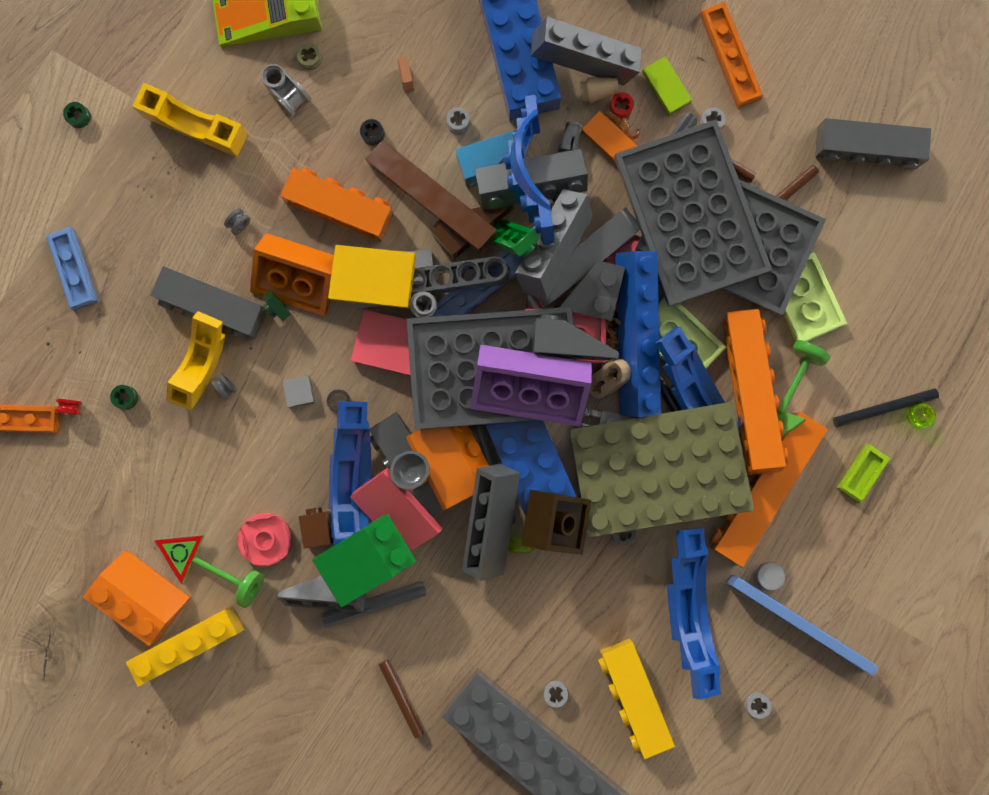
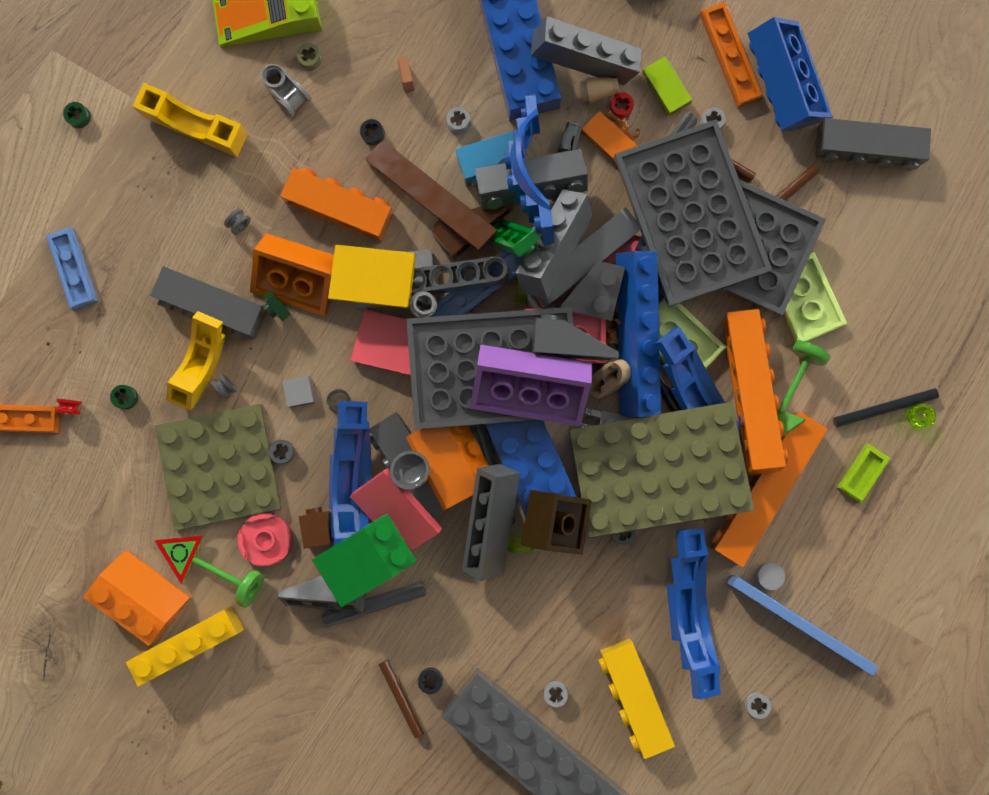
none -> olive plate [155,404,282,531]
none -> dark grey bush [269,440,295,464]
none -> black bush [418,667,443,694]
none -> clear neon green tile [515,278,528,304]
none -> blue slope [747,17,833,131]

